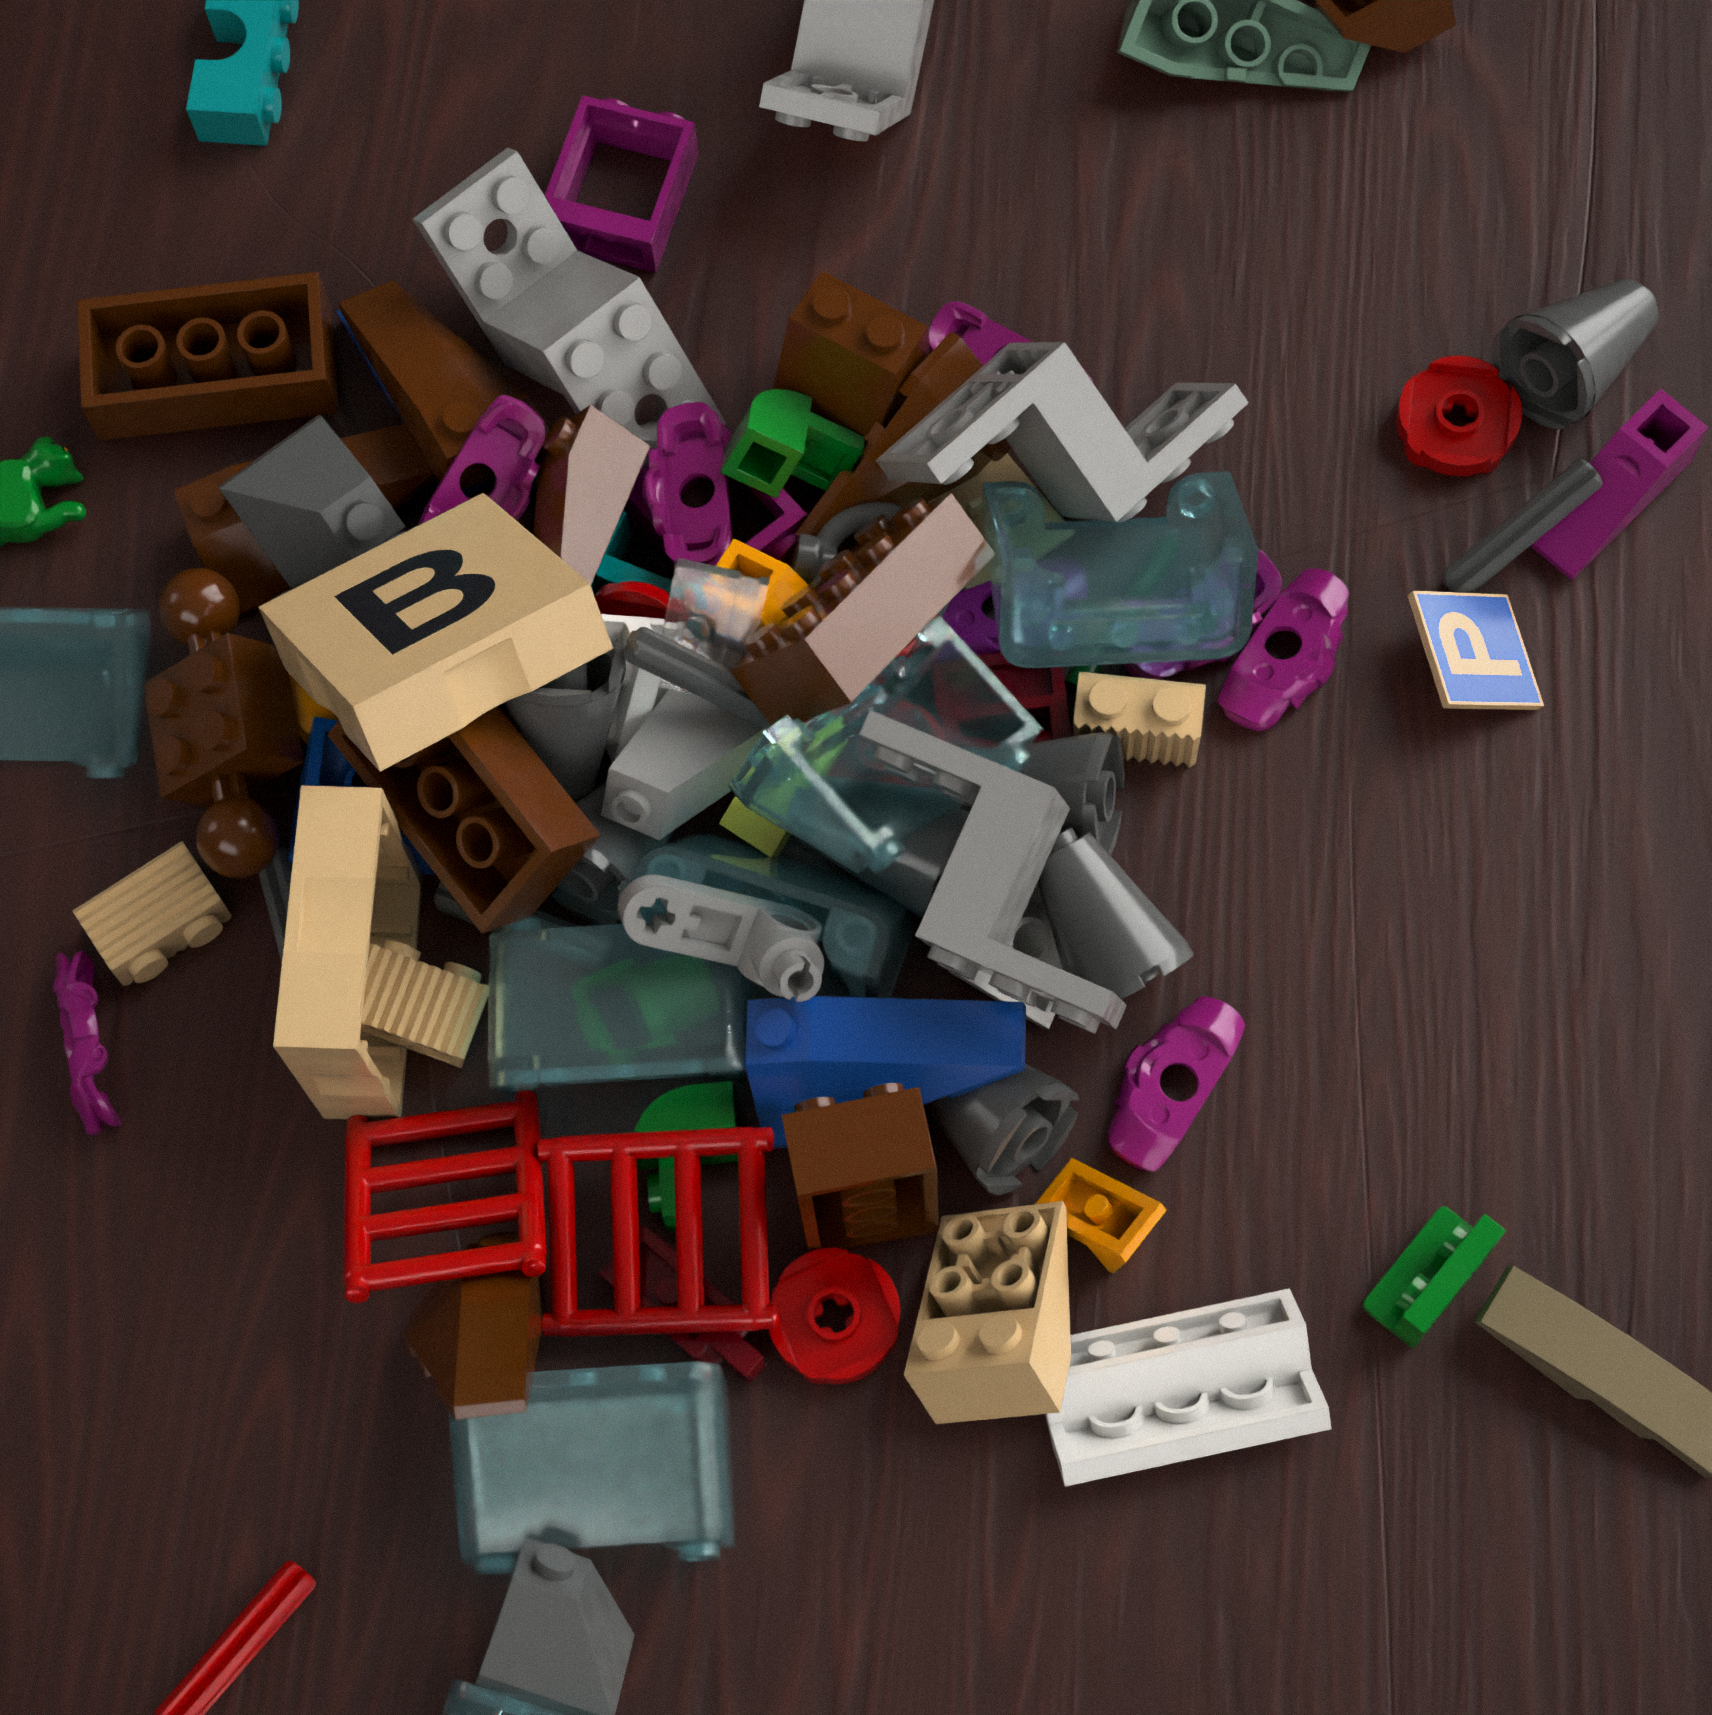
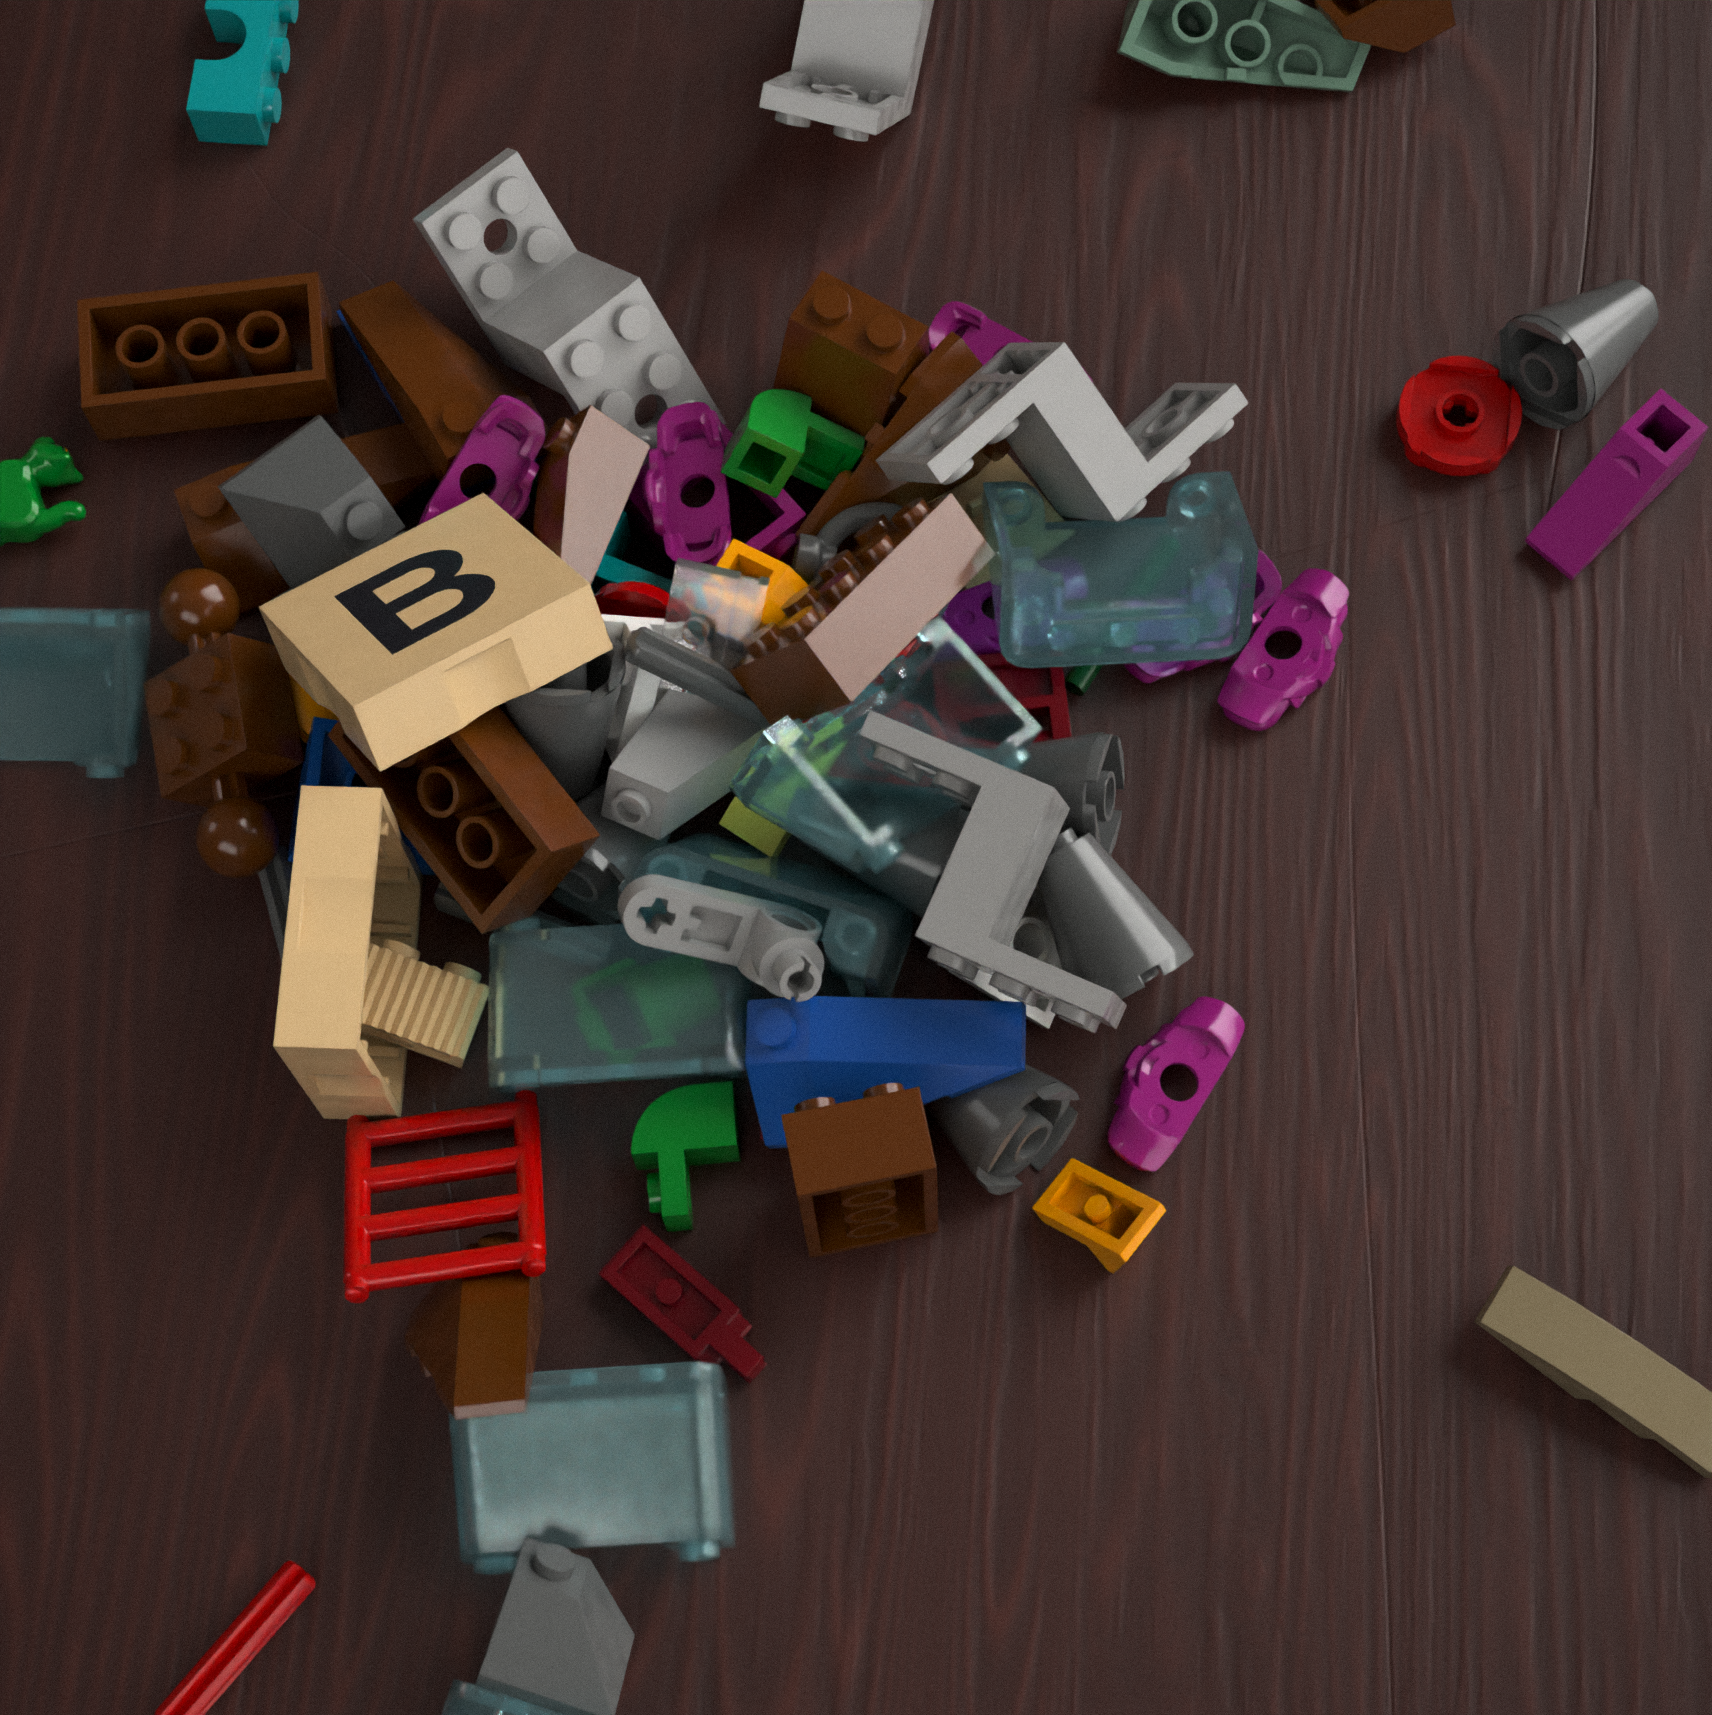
magenta piece [51,950,122,1135] -> none
tan brick [73,841,232,986] -> none
red bar [537,1127,780,1337] -> none
magenta window [545,95,699,273] -> none
red plate [769,1247,901,1385] -> none
tan slope [904,1201,1071,1424] -> none
white slope [1045,1288,1332,1487] -> none
tan brick [1072,672,1206,768] -> none
green bracket [1362,1206,1507,1349] -> none
piece [1407,591,1544,710] -> none
dark grey axle [1441,459,1603,593] -> none

